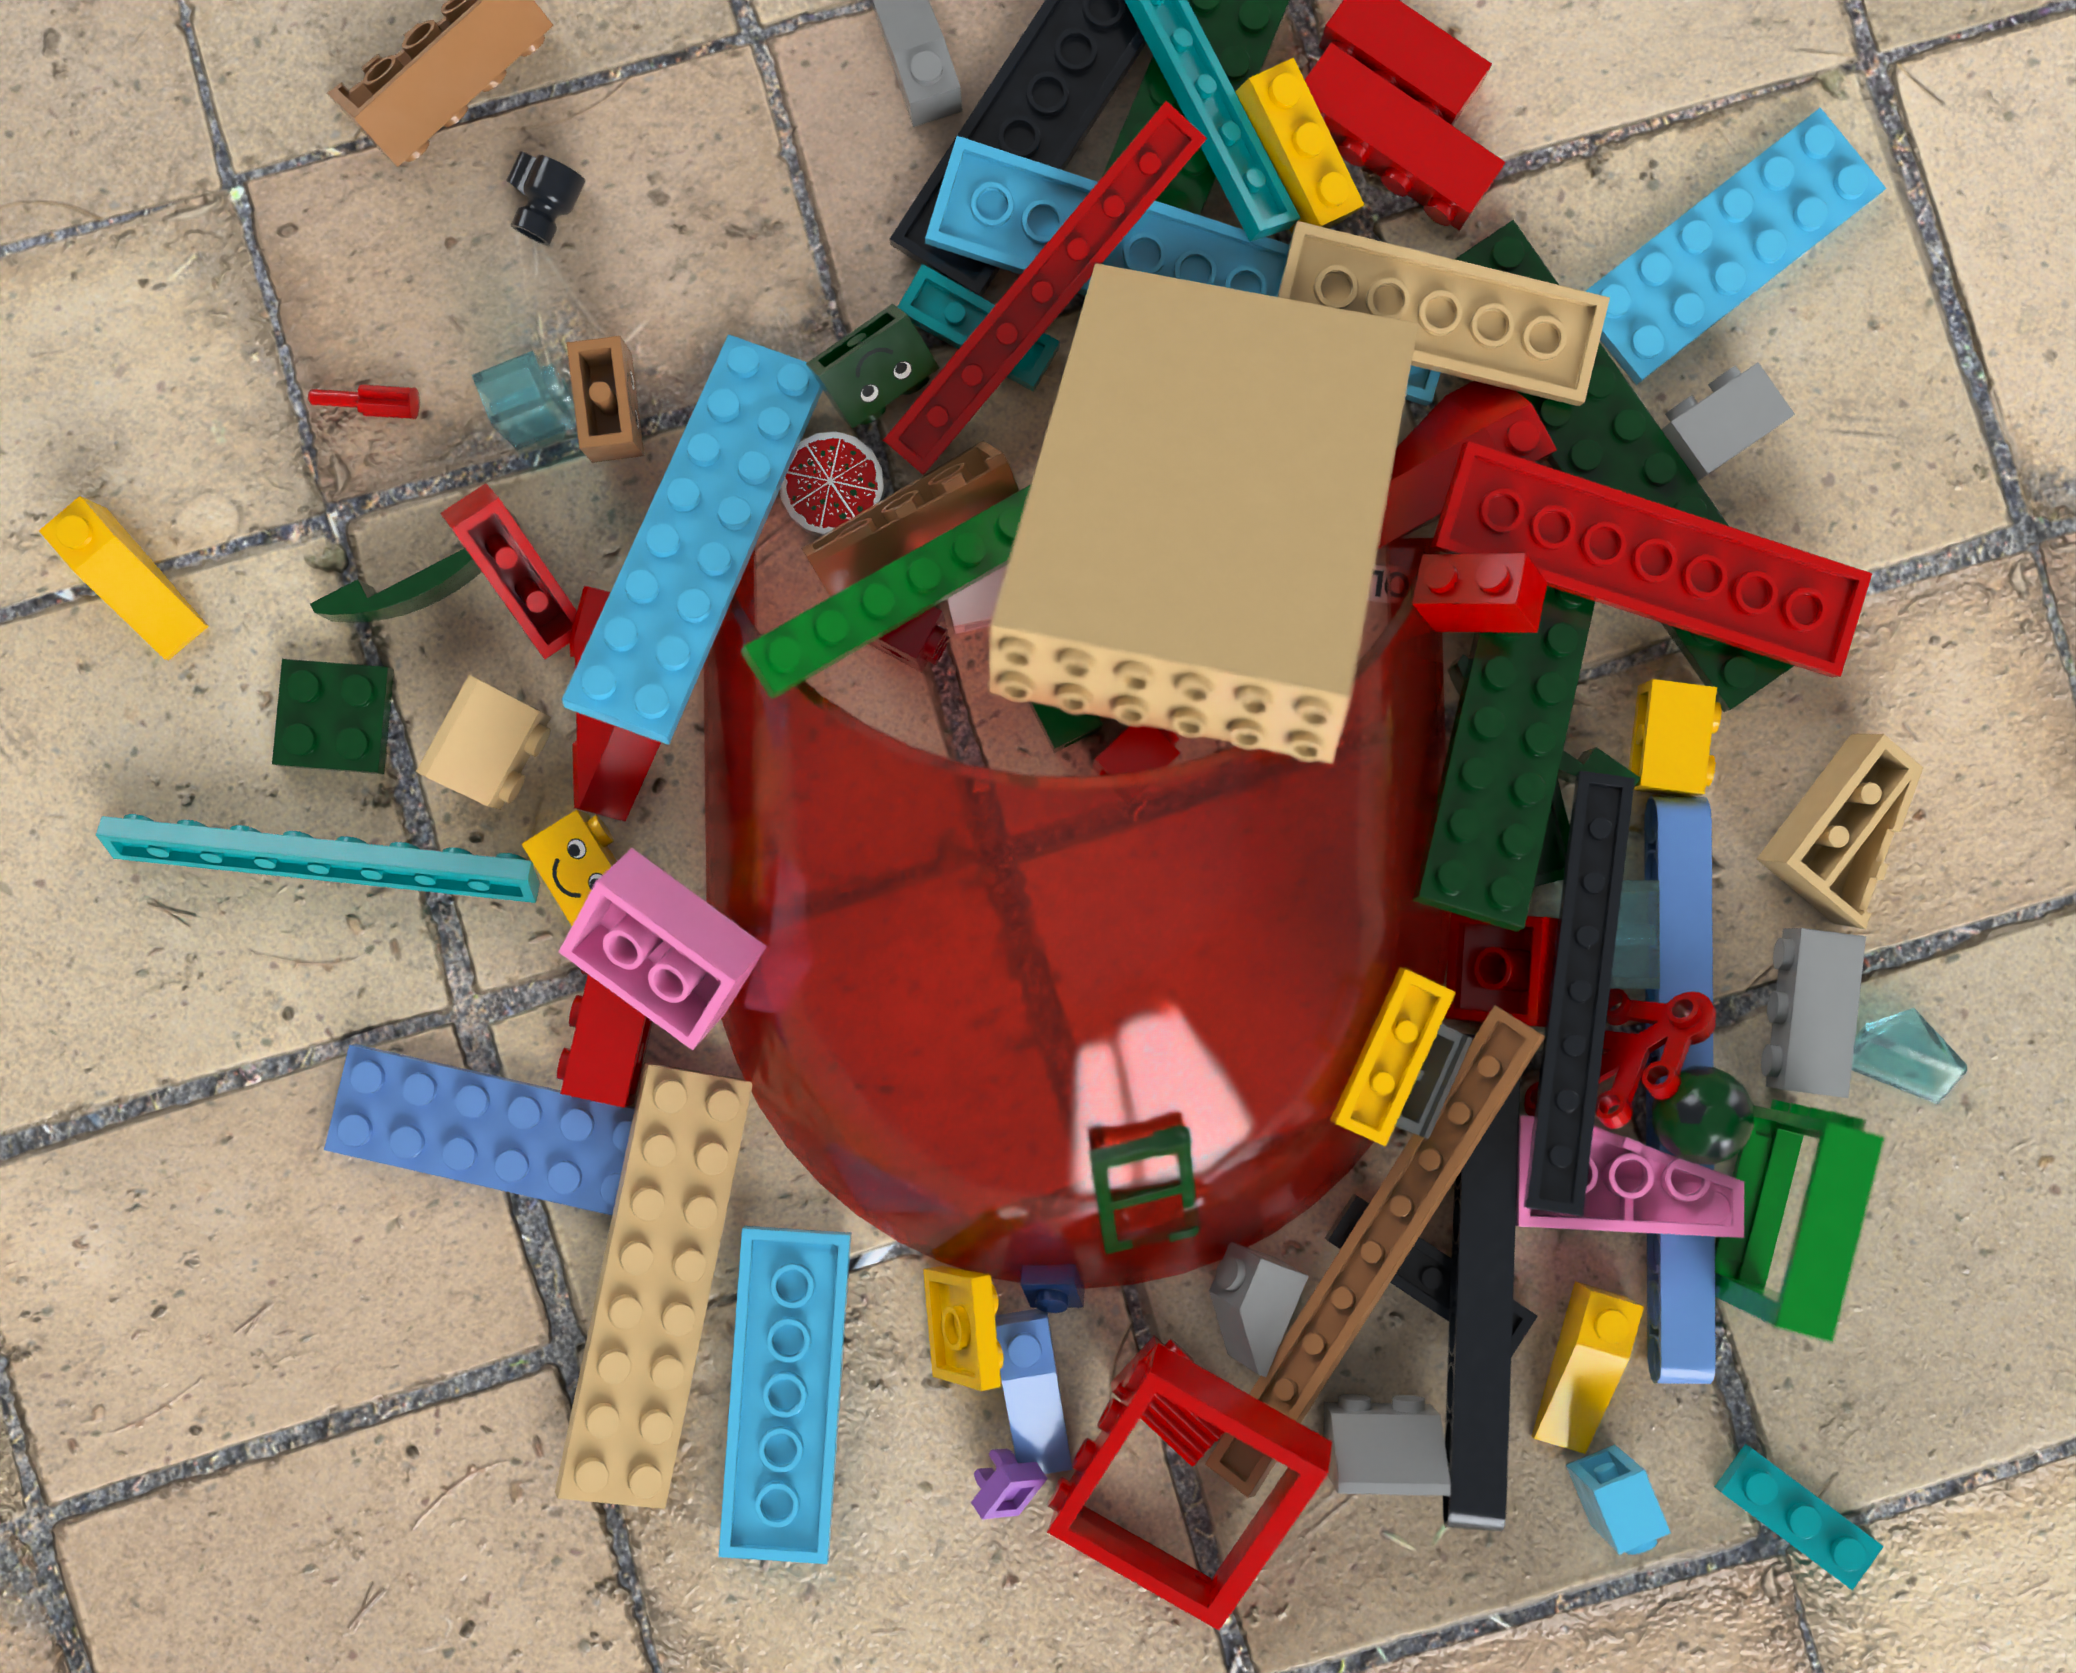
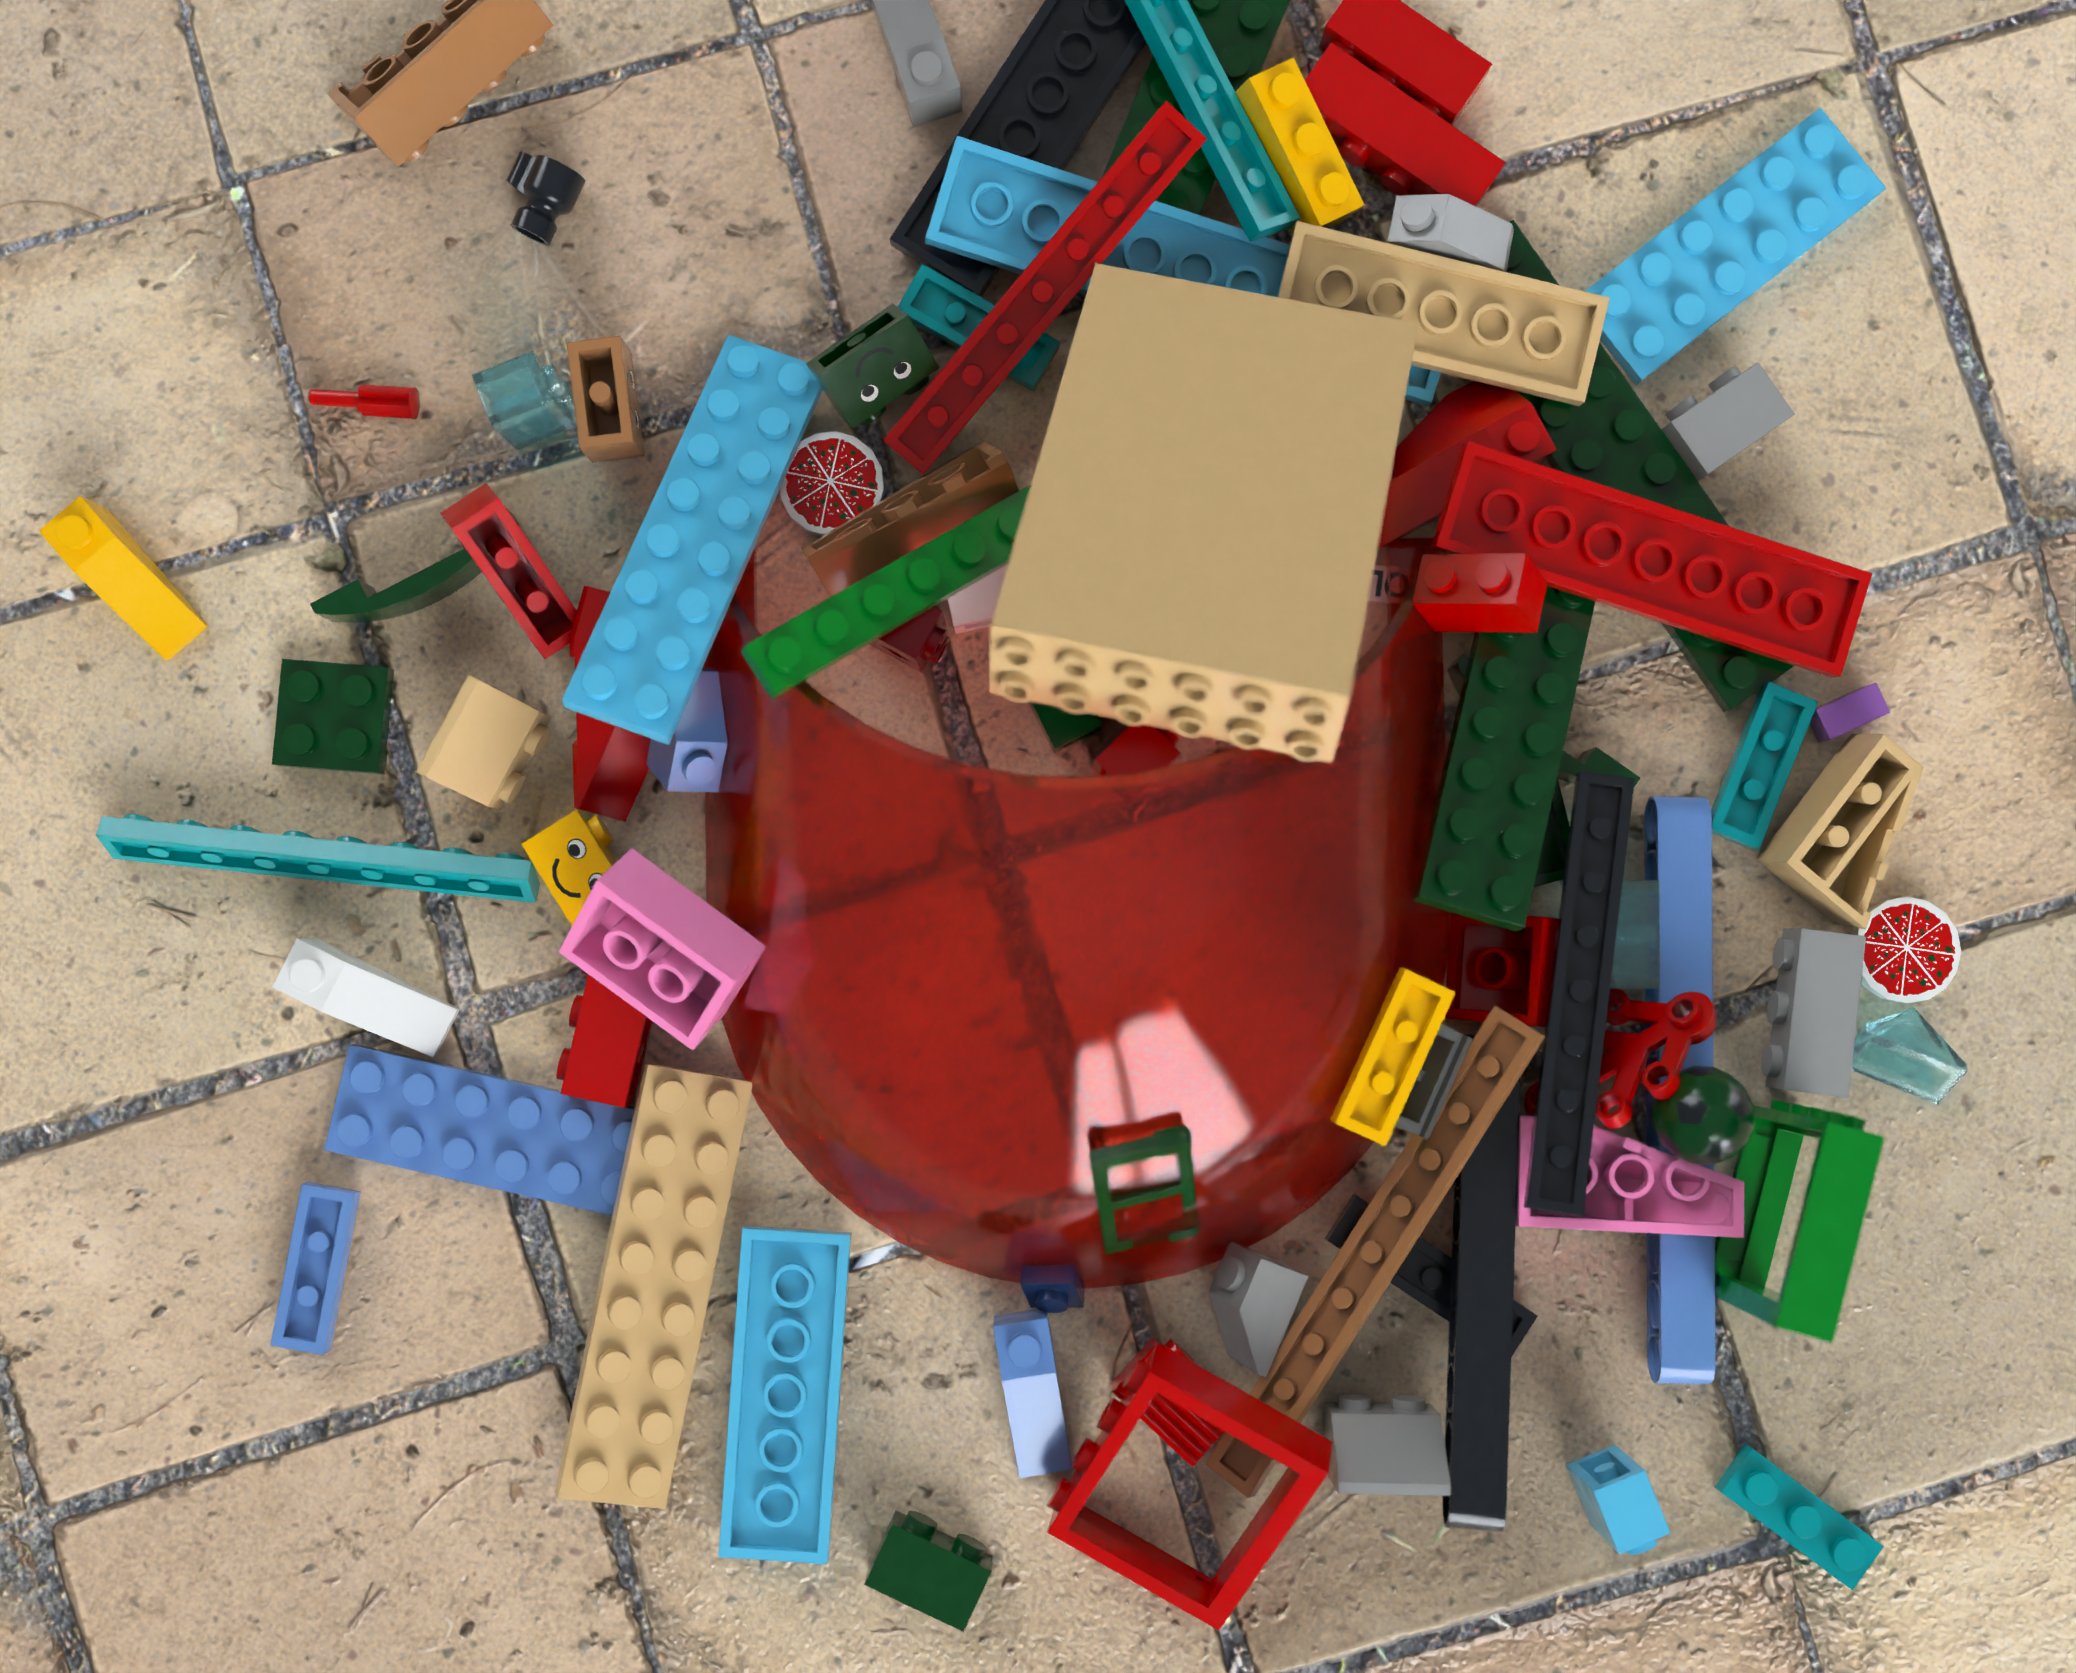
yellow plate [923,1266,1003,1391] -> none
medium lavender tile [971,1448,1048,1520] -> none
yellow slope [1532,1281,1644,1454] -> none
yellow brick [1628,679,1722,797] -> none
none -> medium blue plate [270,1182,361,1355]
none -> white slope [272,938,460,1057]
none -> medium blue slope [646,667,728,792]
none -> dark green brick [864,1510,993,1632]
none -> light grey slope [1387,194,1514,272]
none -> teal plate [1711,681,1818,850]
none -> medium lavender piece [1810,683,1891,743]
none -> tile [1851,897,1961,1003]

